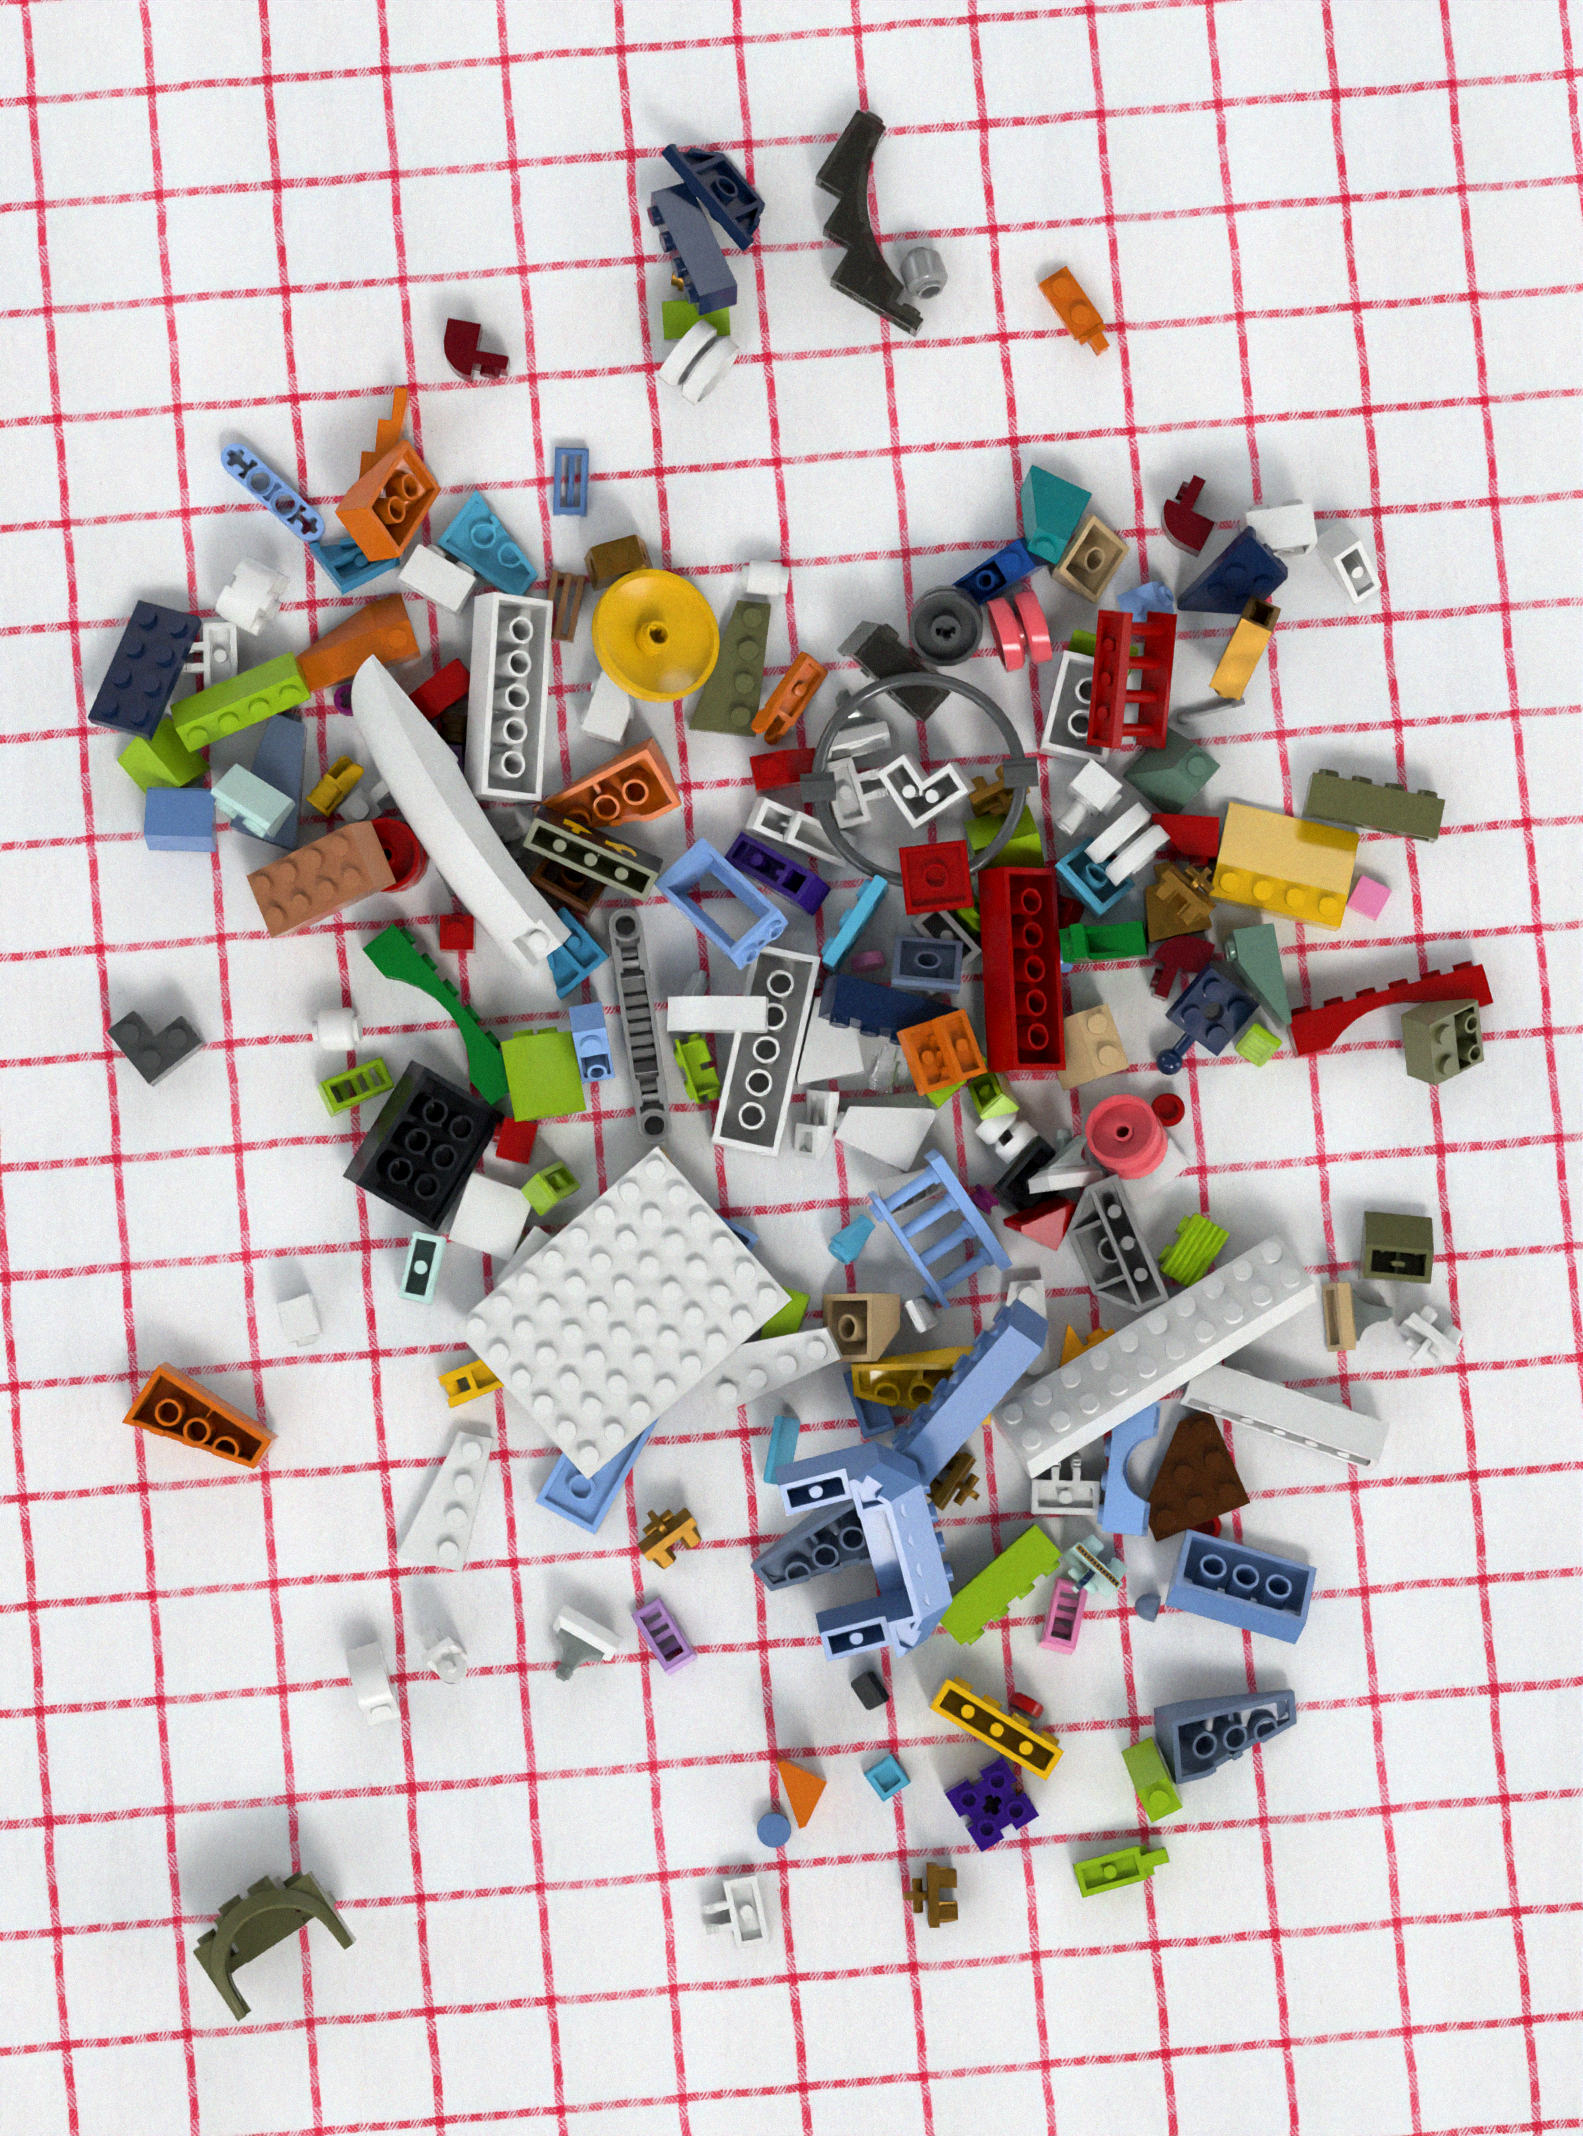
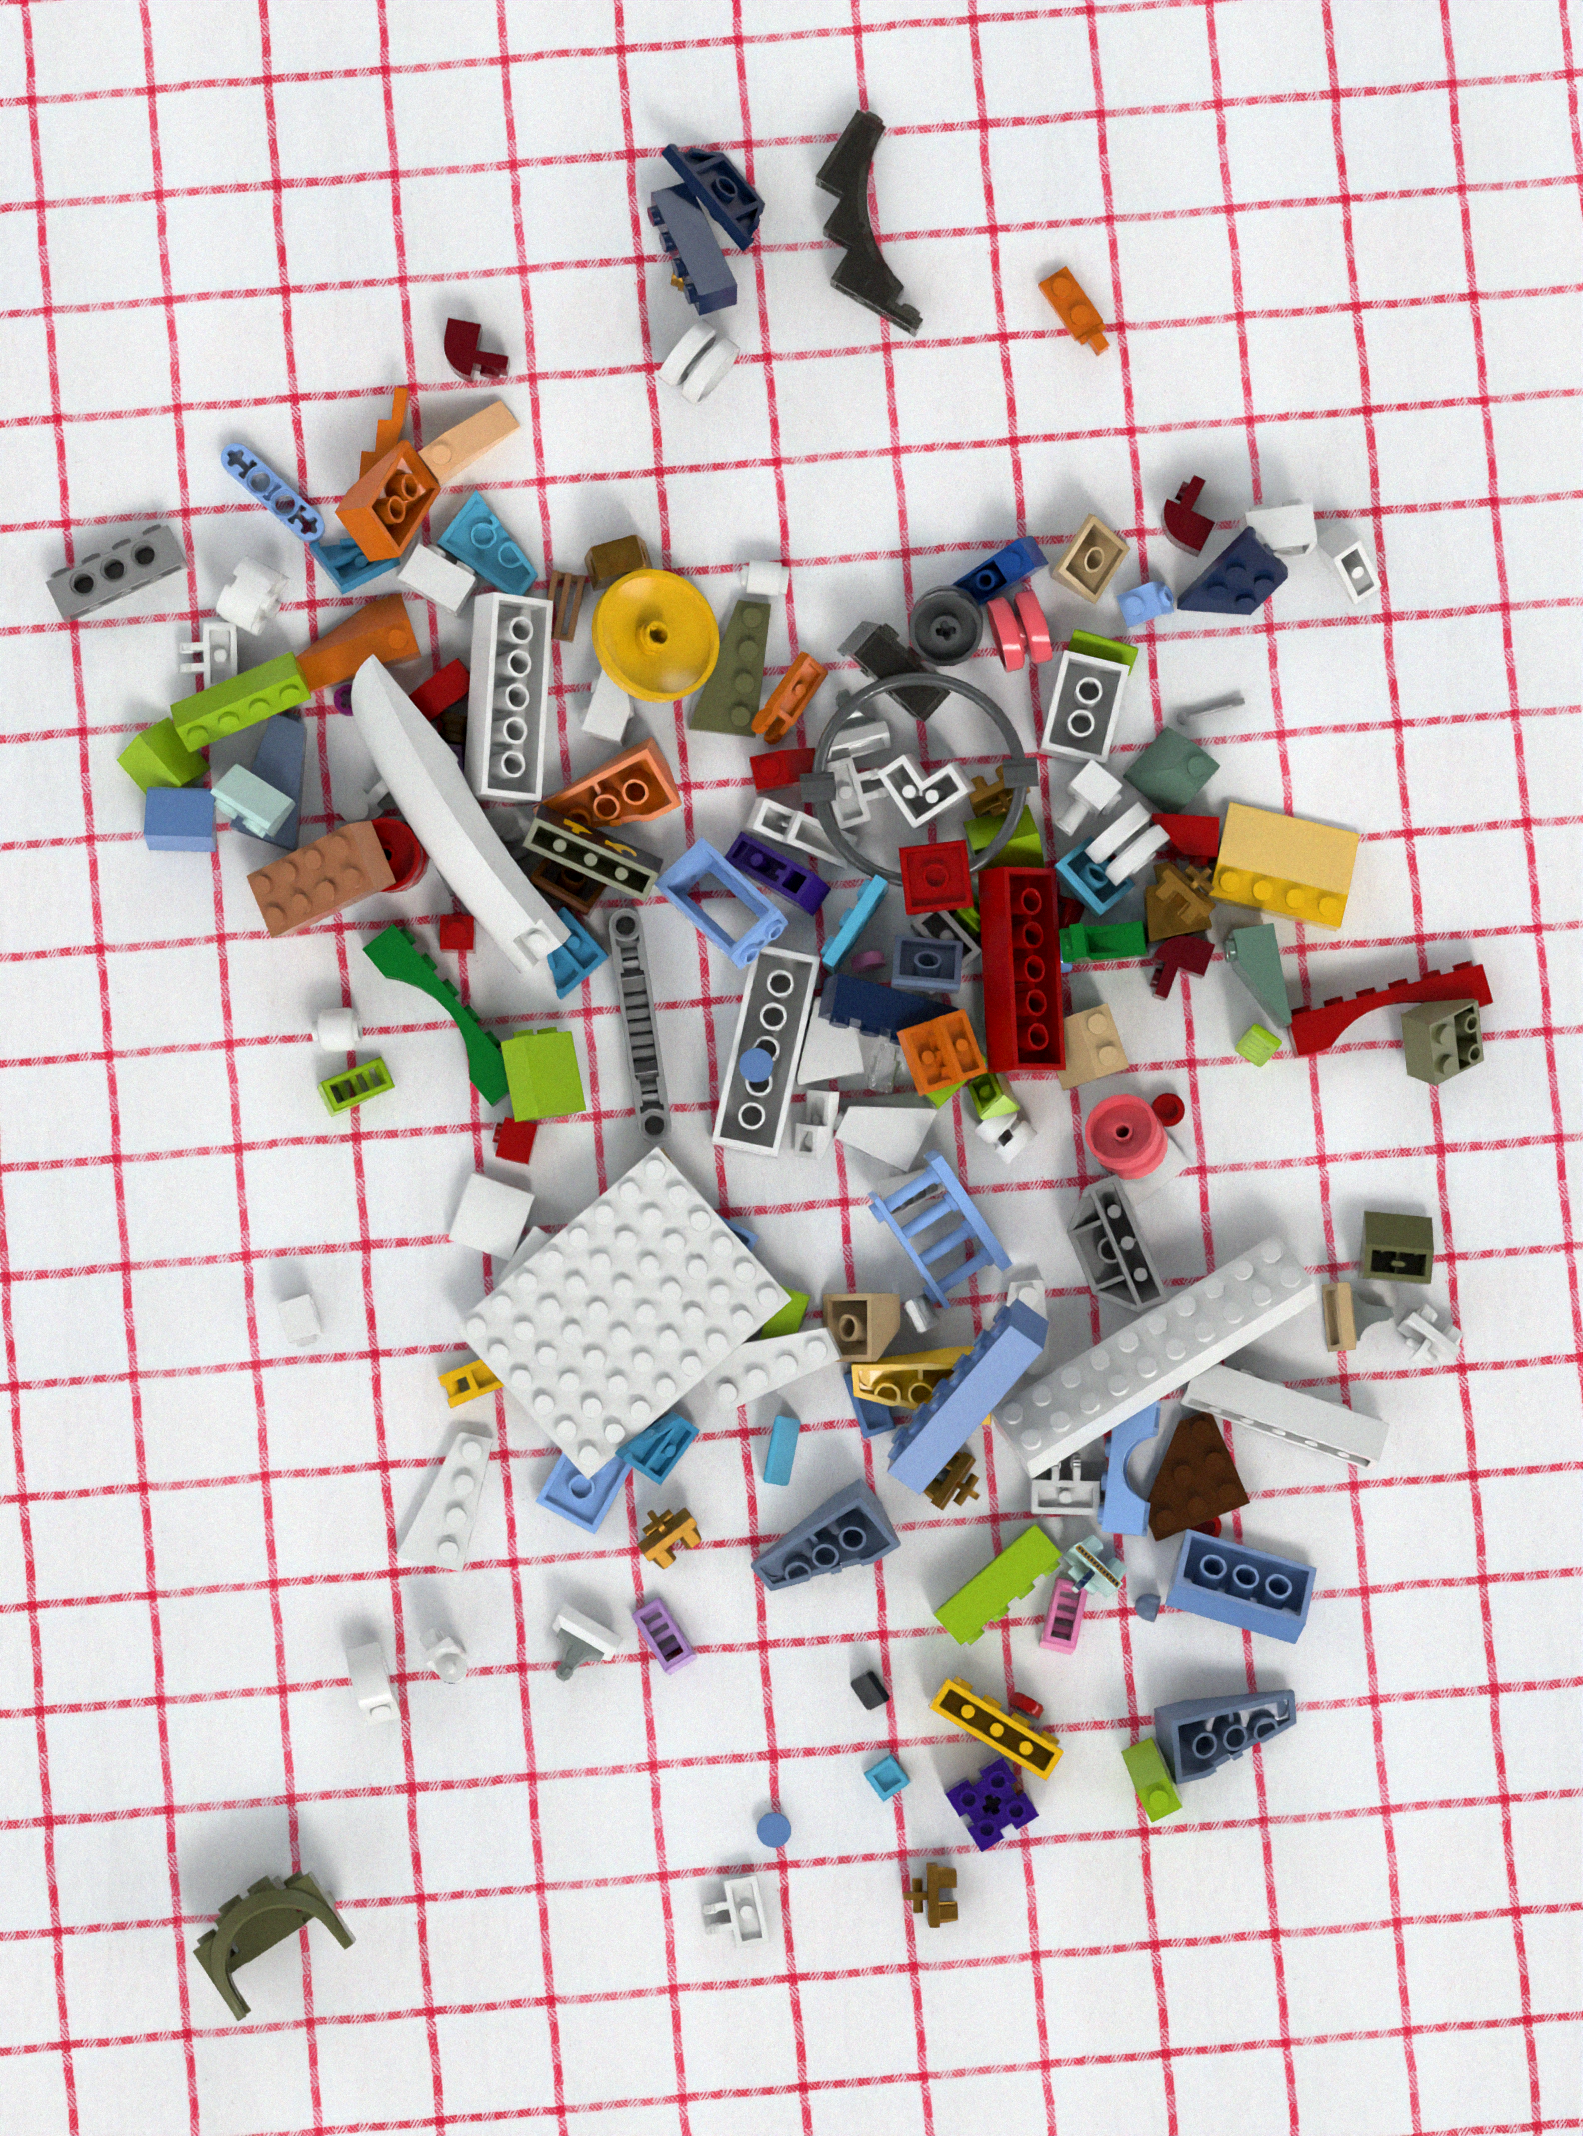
dark blue plate [88,600,202,740] -> none
dark grey brick [107,1010,206,1087] -> none
orange wedge [122,1362,279,1469] -> none
yellow hinge [305,755,364,818] -> none
black slope [343,1060,505,1231] -> none
light aqua brick [397,1231,447,1305] -> none
lime slope [521,1160,581,1216] -> none
medium blue tile [553,447,589,517] -> none
light blue slope [568,1002,615,1084] -> none
lime slope [662,300,731,340] -> none
white slope [667,996,769,1033] -> none
lime hinge [673,1033,722,1104] -> none
white piece [682,970,710,996] -> none
medium blue wedge [775,1441,954,1662] -> none
orange slope [776,1756,827,1829] -> none
medium azure cone [827,1214,876,1265] -> none
light grey head [900,247,948,299] -> none
magenta bush [968,1184,1000,1216] -> none
black slope [992,1136,1060,1212] -> none
red slope [1003,1195,1077,1251] -> none
teal slope [1020,465,1092,565] -> none
piece [1028,1128,1103,1193] -> none
light orange slope [1058,1324,1115,1369] -> none
lime hinge [1072,1844,1170,1898] -> none
red fence [1087,609,1177,749] -> none
dark blue plate [1156,963,1260,1075] -> none
lime brick [1156,1212,1230,1289] -> none
brick [1209,595,1281,700] -> none
olive brick [1302,769,1445,843] -> none
bright pink tile [1346,875,1392,921] -> none
none -> light grey brick [45,524,188,624]
none -> light nougat slope [418,400,520,487]
none -> dark azure wing [615,1411,700,1486]
none -> medium blue tile [739,1048,773,1083]

